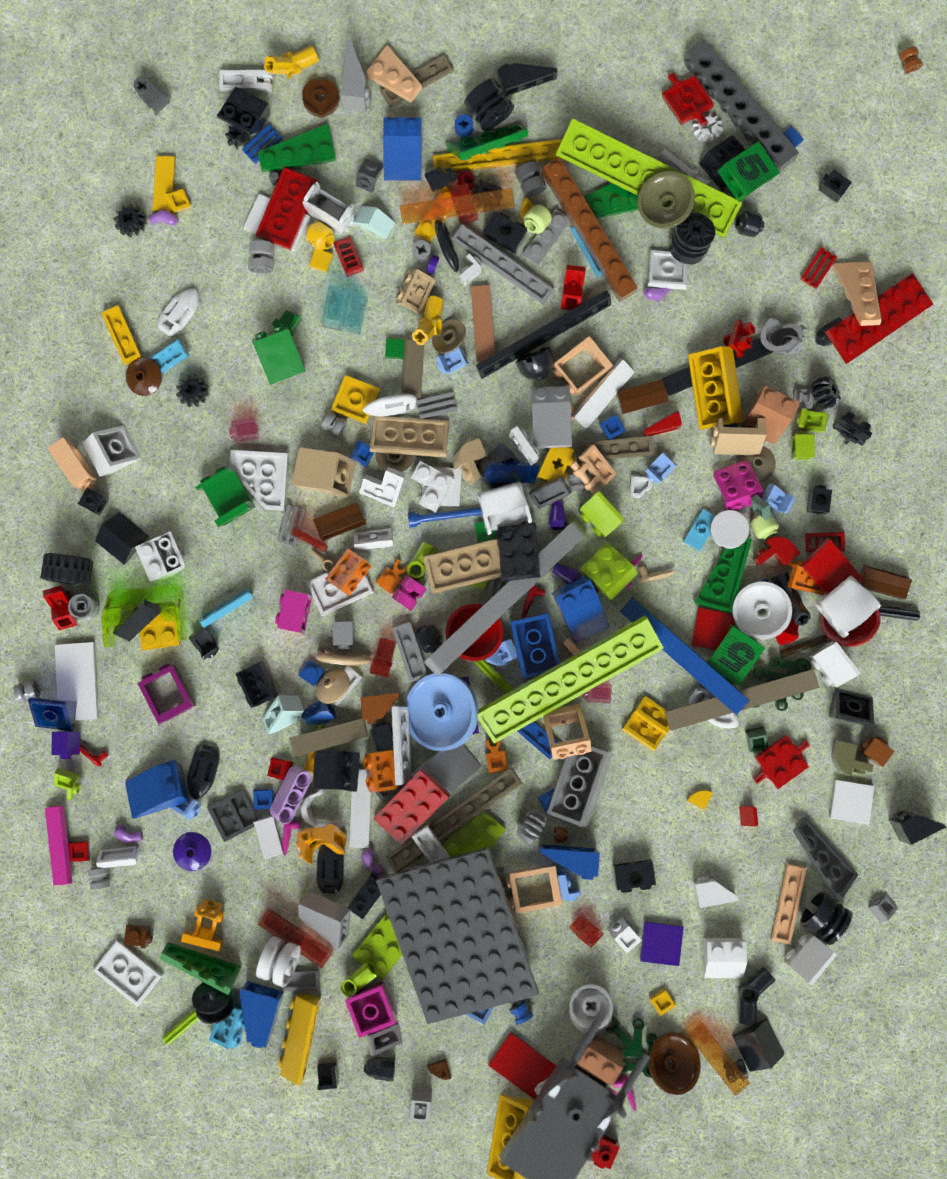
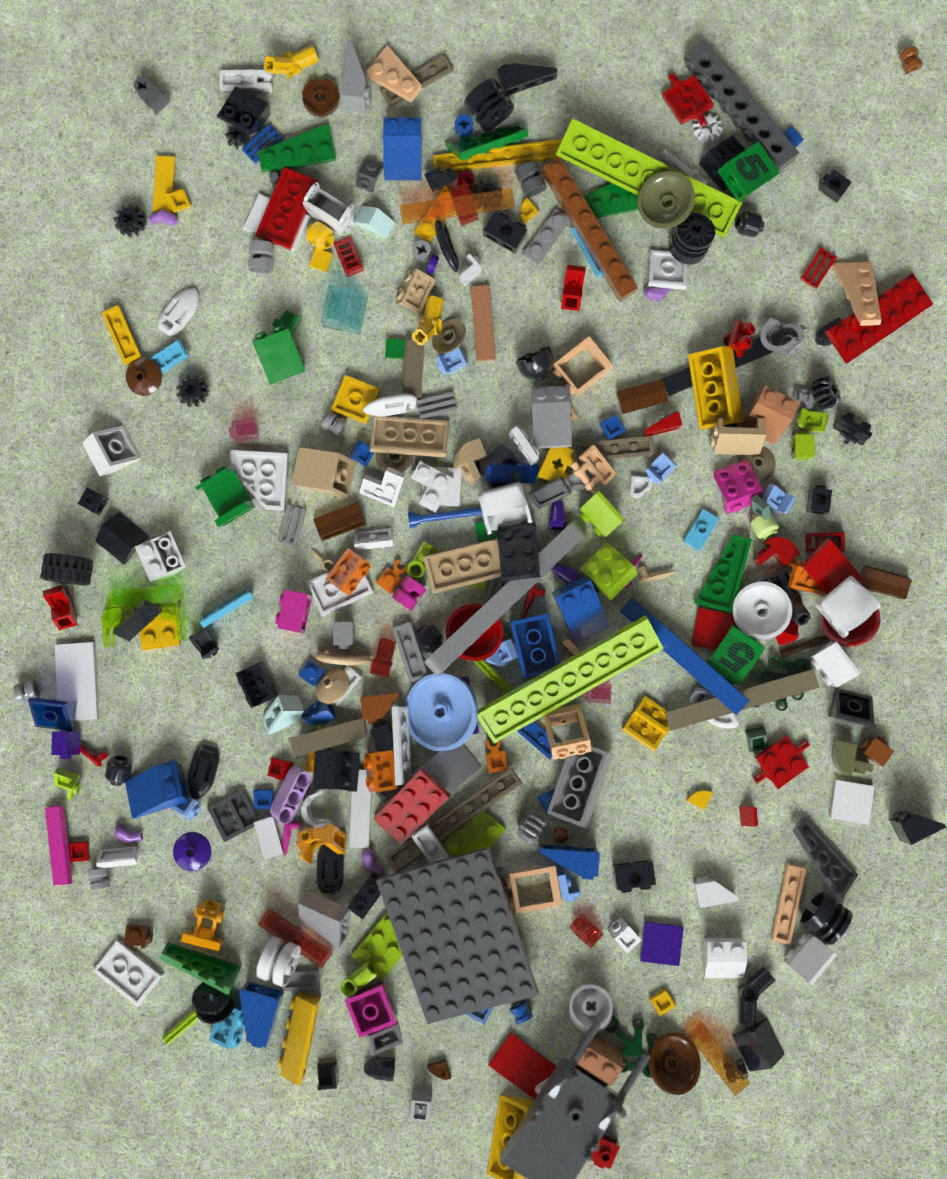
light nougat window [47,437,99,491] -> none
light grey wheel [68,594,100,620] -> none
magenta window [137,664,196,724] -> none
clear red tile [289,527,328,553] -> none
light grey tile [451,224,554,305] -> none
black tile [475,290,611,379] -> none
yellowish green head [524,205,552,234] -> none
white tile [572,359,634,429] -> none
dark pink bar [613,1074,636,1111] -> none
white tile [710,510,749,549] -> none
light grey slope [868,893,898,923] -> none
black axle [879,605,920,621] -> none
none -> black head [105,755,132,786]

